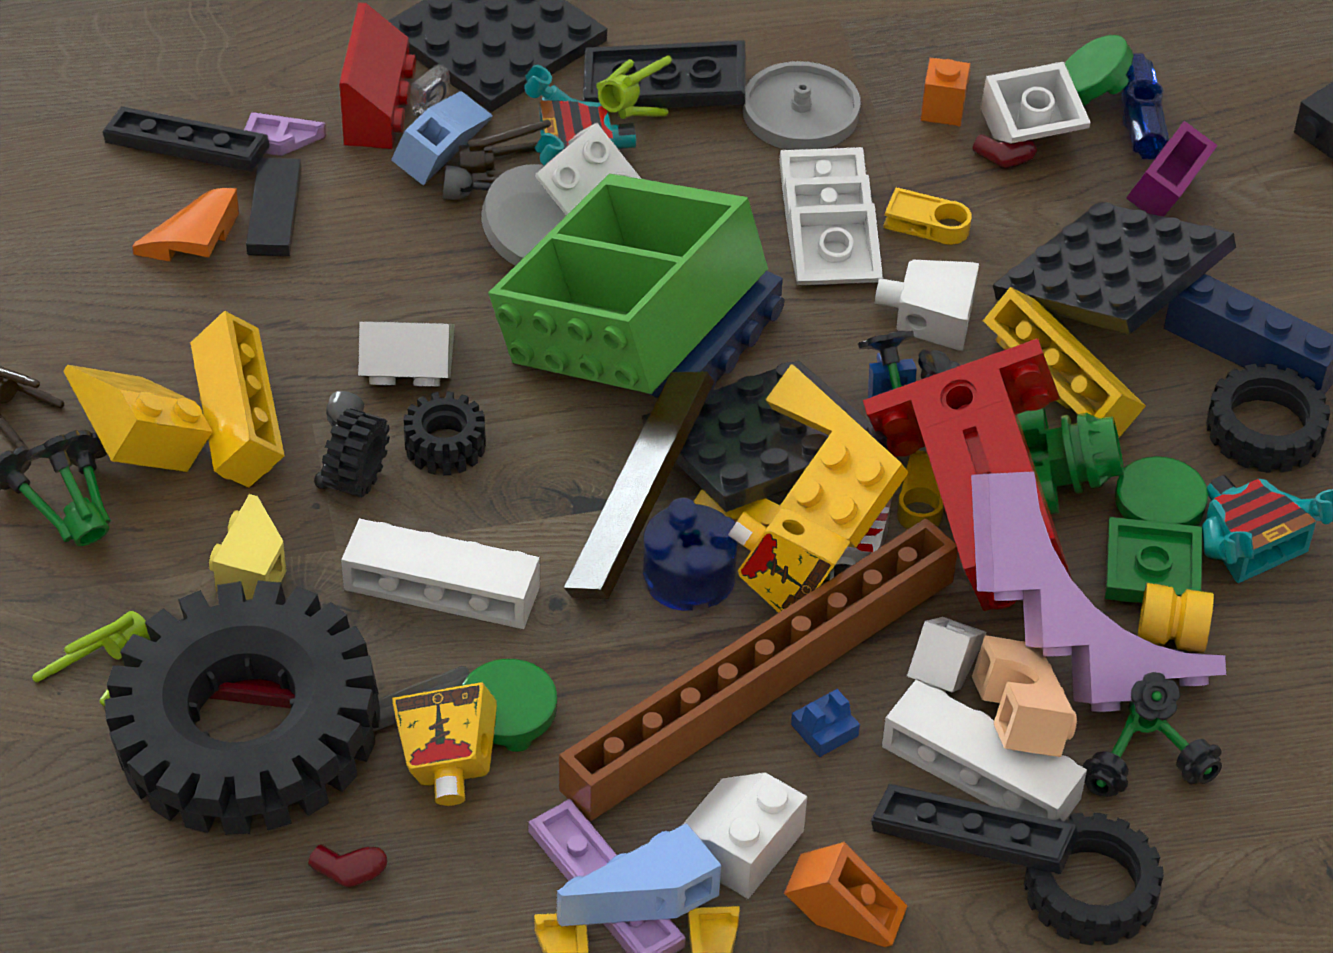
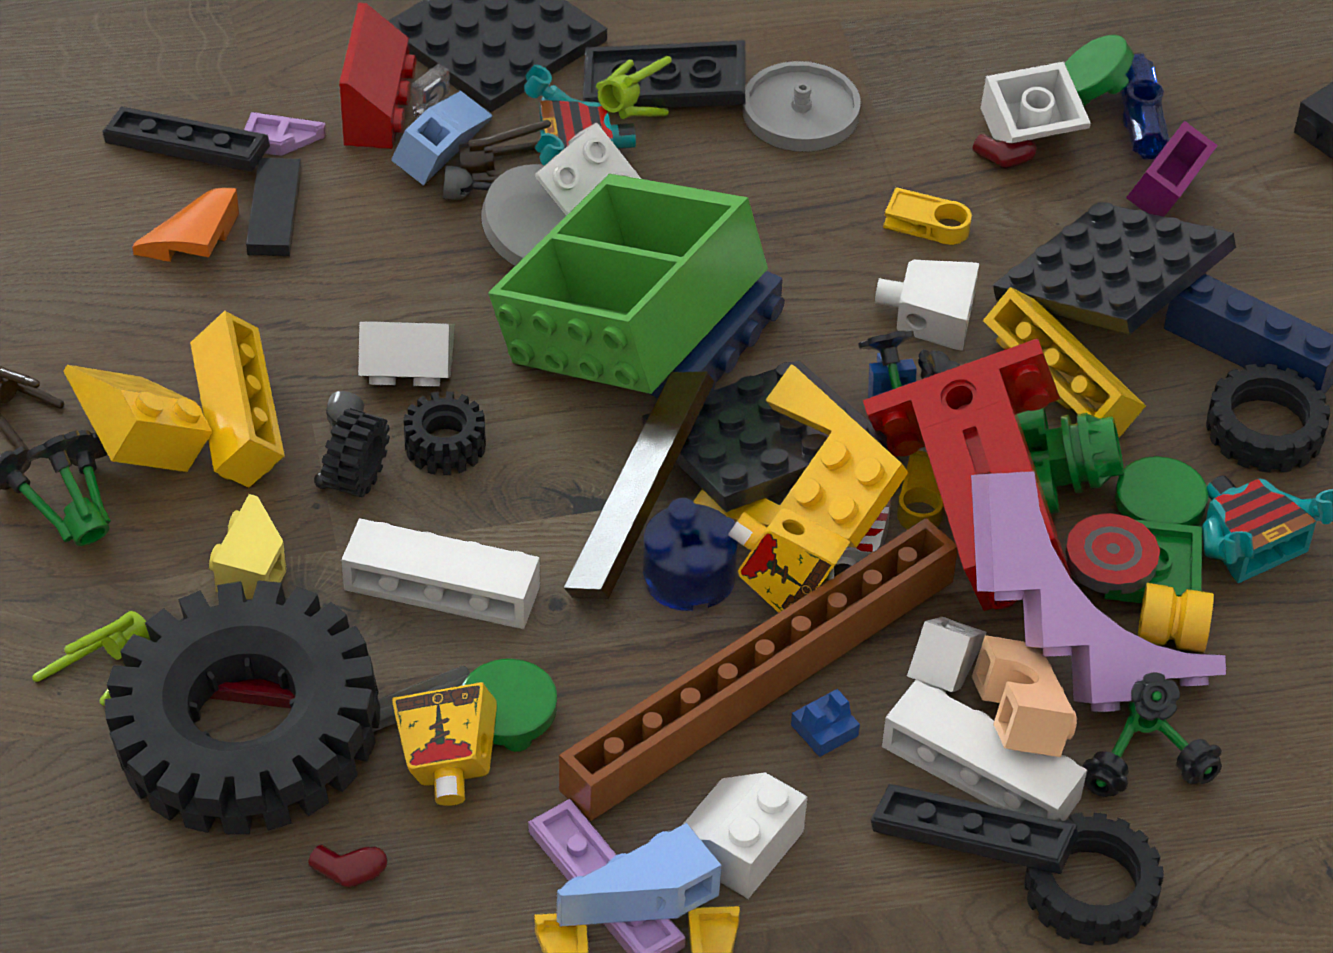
white slope [779,147,883,285] -> none
orange slope [784,842,908,947] -> none
orange slope [921,58,971,126] -> none
none -> red tile [1065,513,1160,594]

